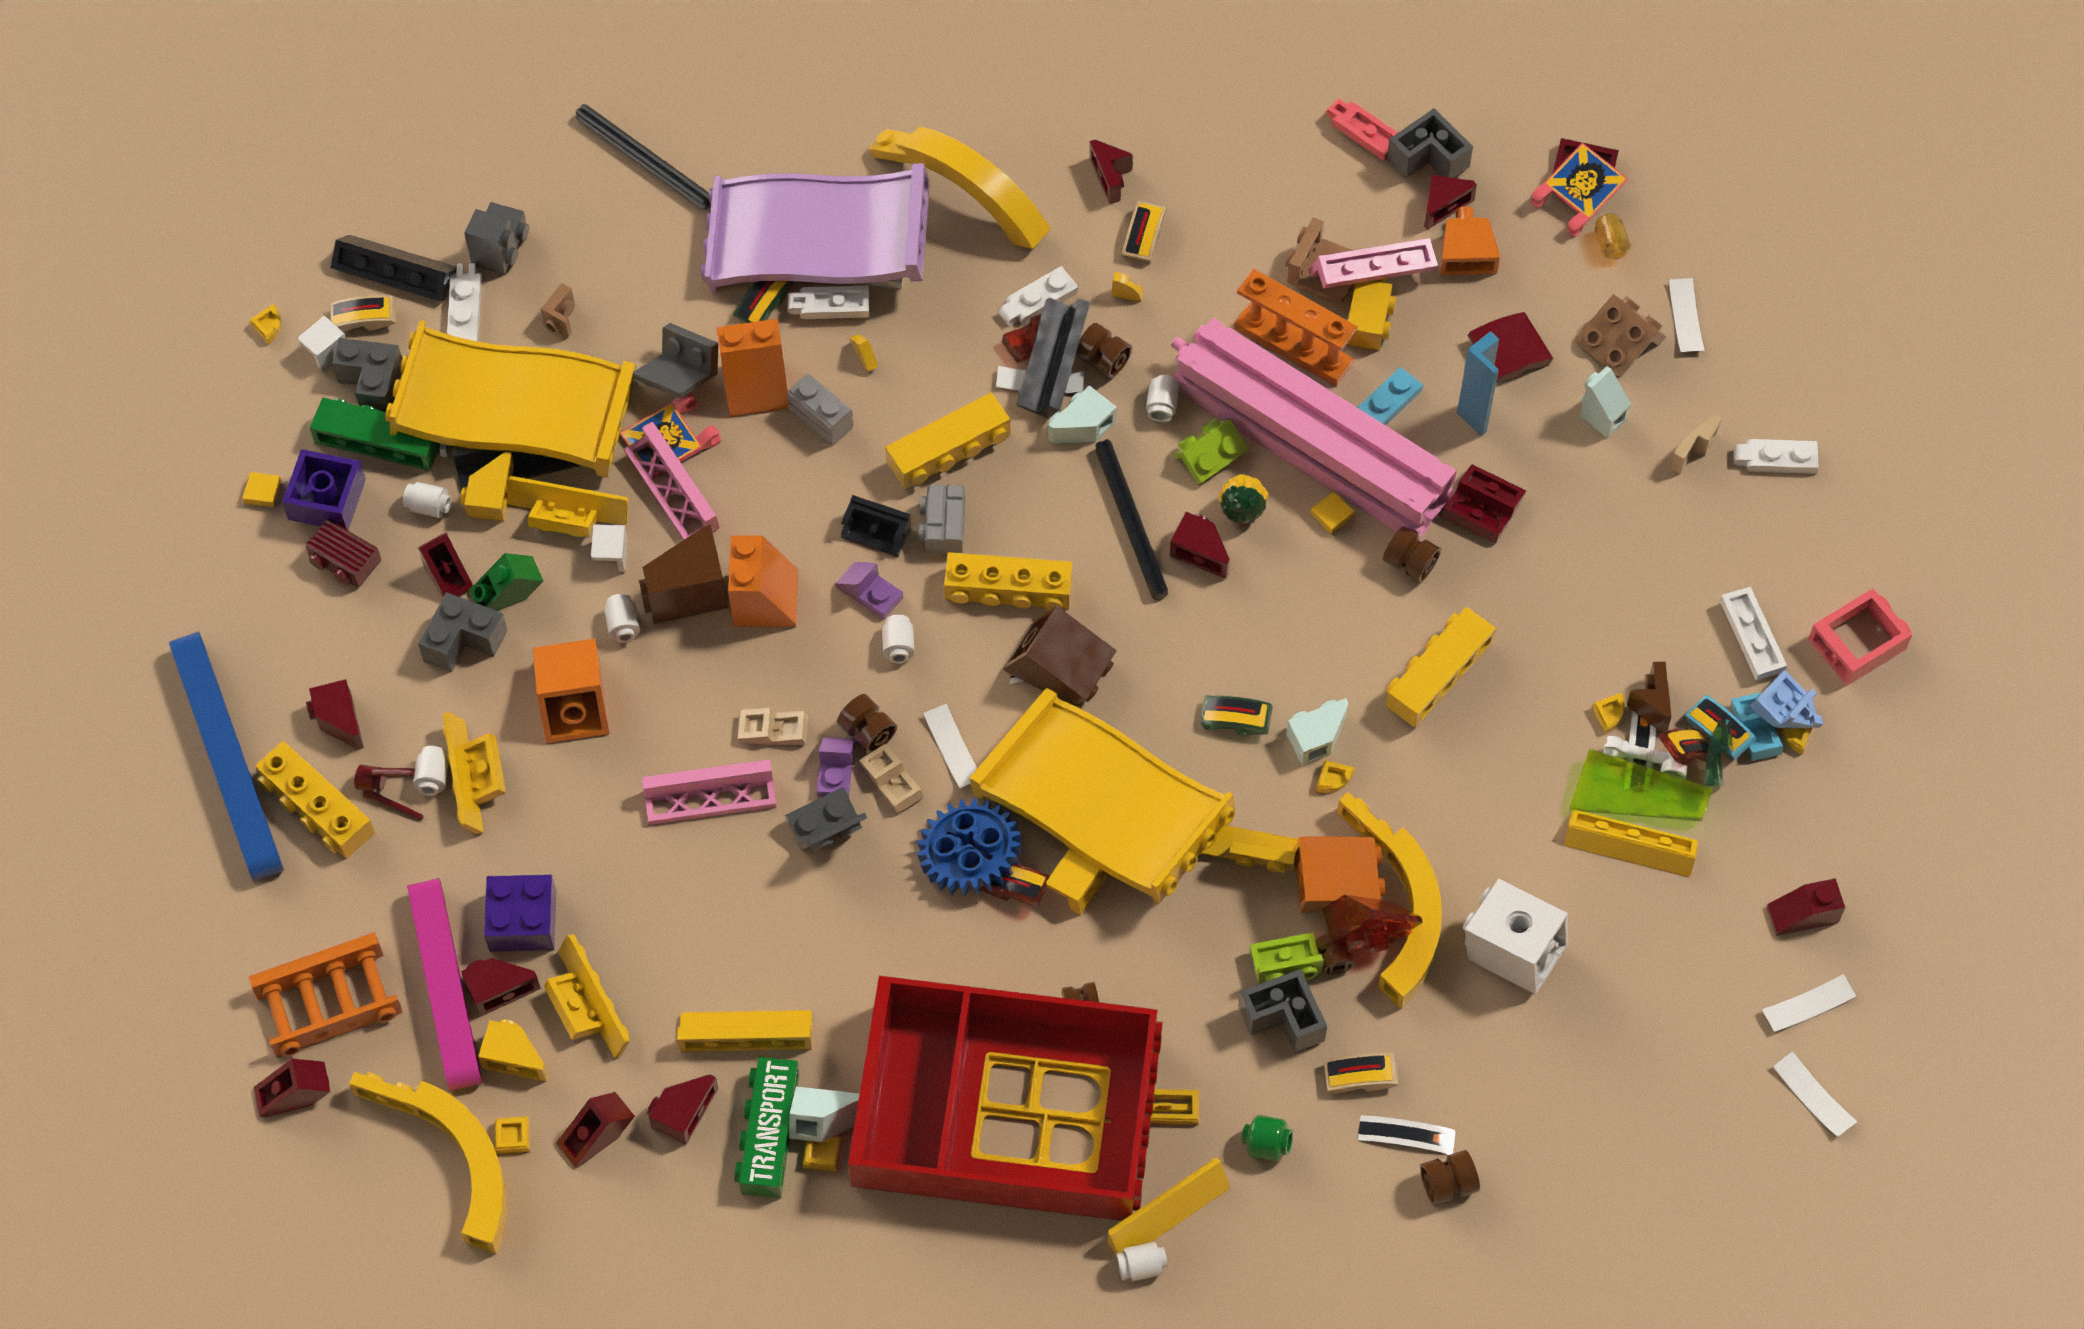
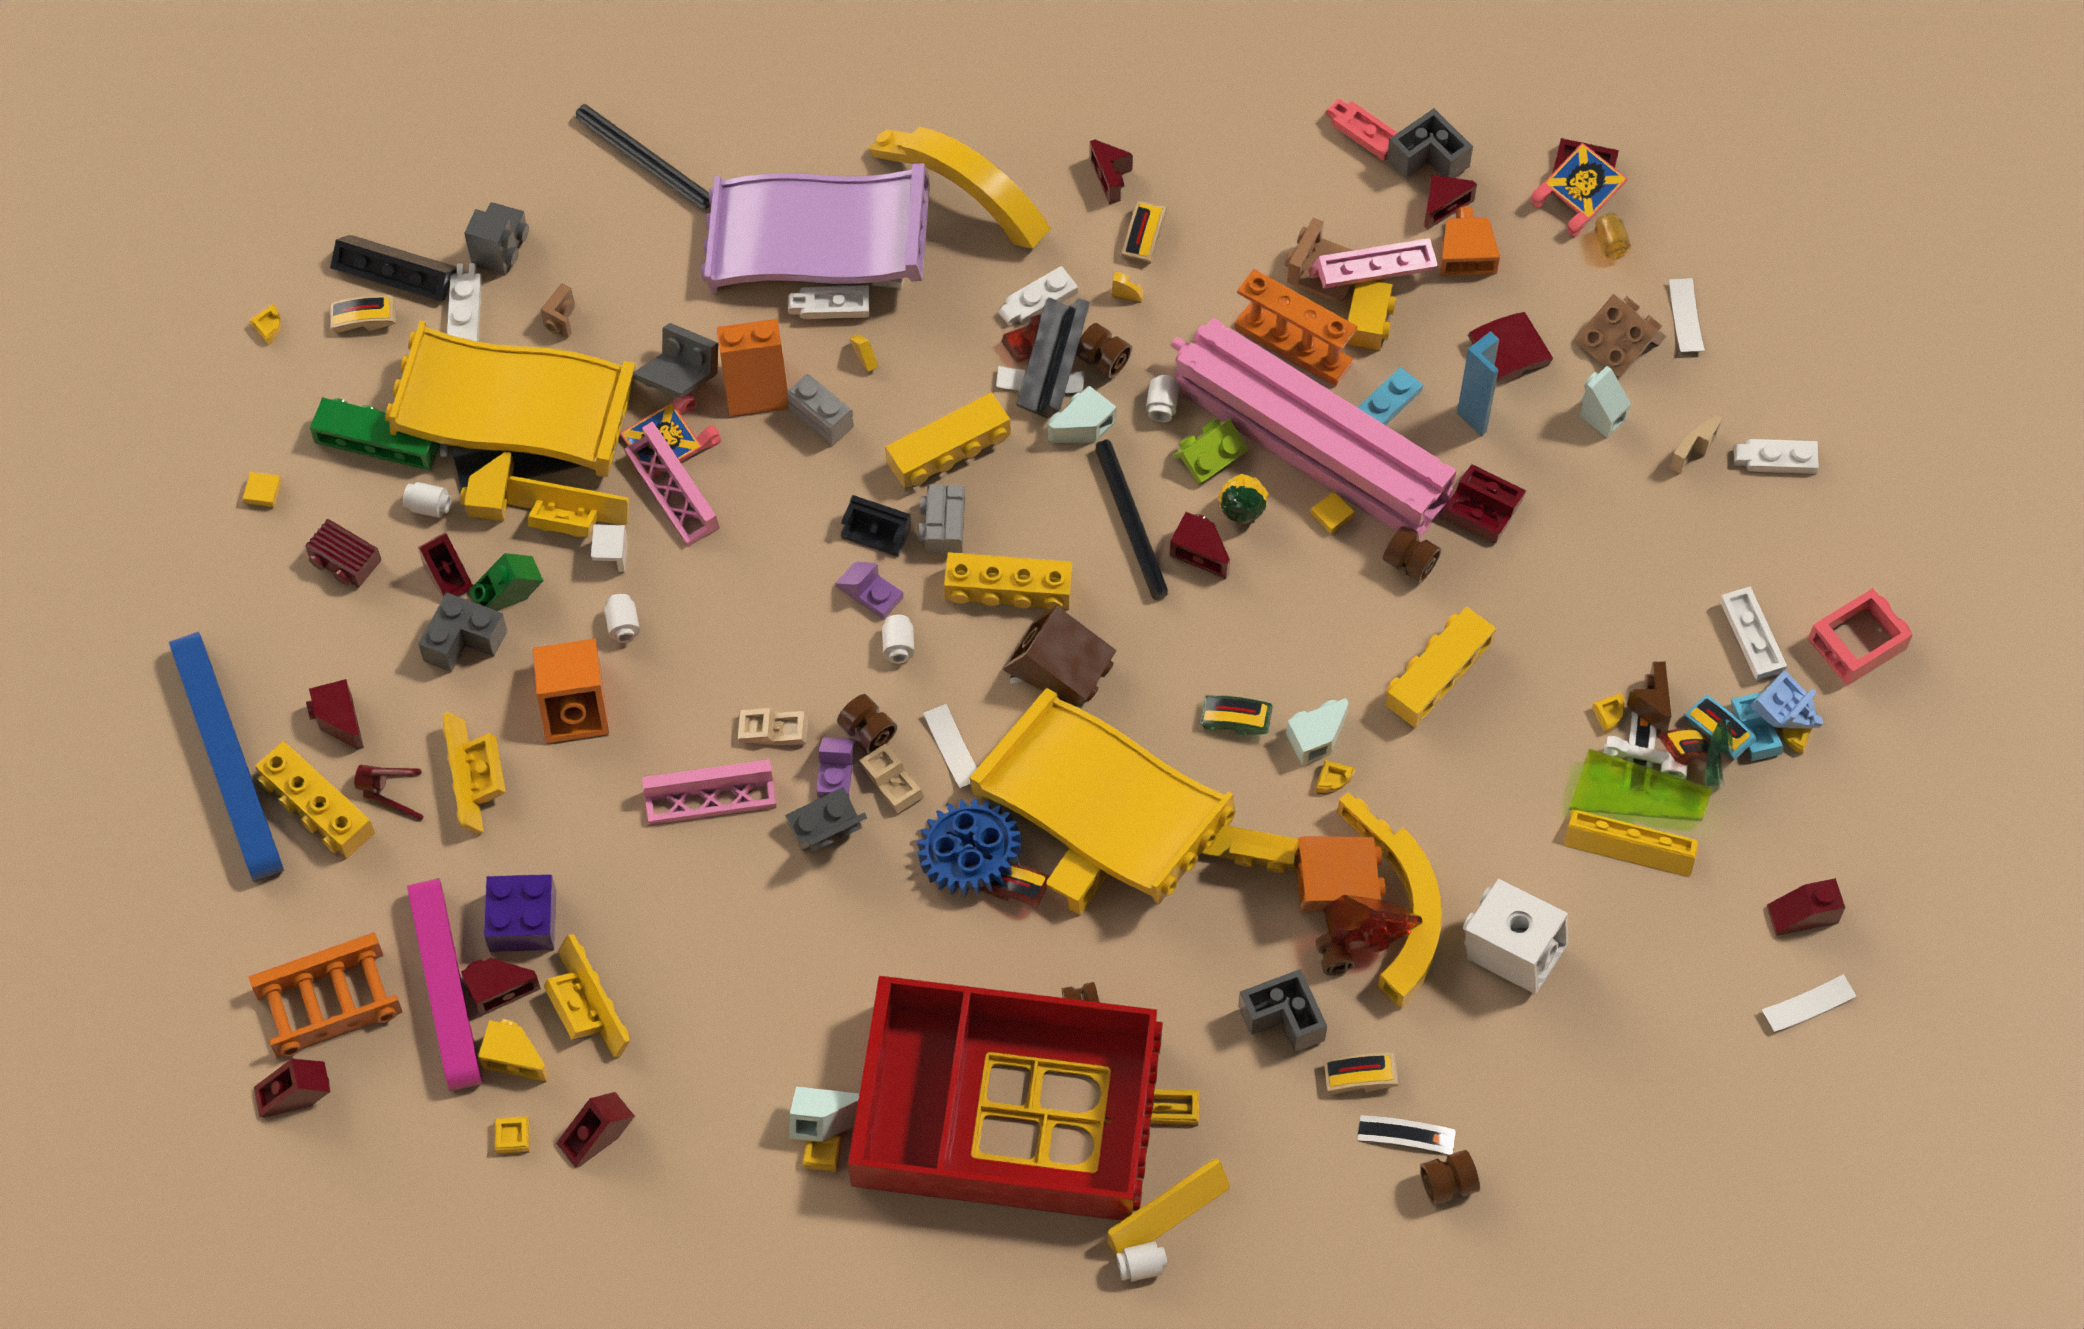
dark purple brick [282,449,366,530] -> none
white panel [298,316,346,371] -> none
dark grey brick [332,338,402,412] -> none
yellow arch [349,1072,507,1254] -> none
white brick [413,746,449,796] -> none
reddish brown slope [639,525,728,624] -> none
dark red slope [647,1074,719,1145] -> none
yellow panel [677,1010,812,1052] -> none
orange slope [728,535,798,627] -> none
slope [733,281,794,323] -> none
green brick [734,1057,800,1198] -> none
green head [1241,1115,1293,1162] -> none
lime bracket [1249,932,1324,985] -> none
white sticker [1773,1051,1857,1137] -> none

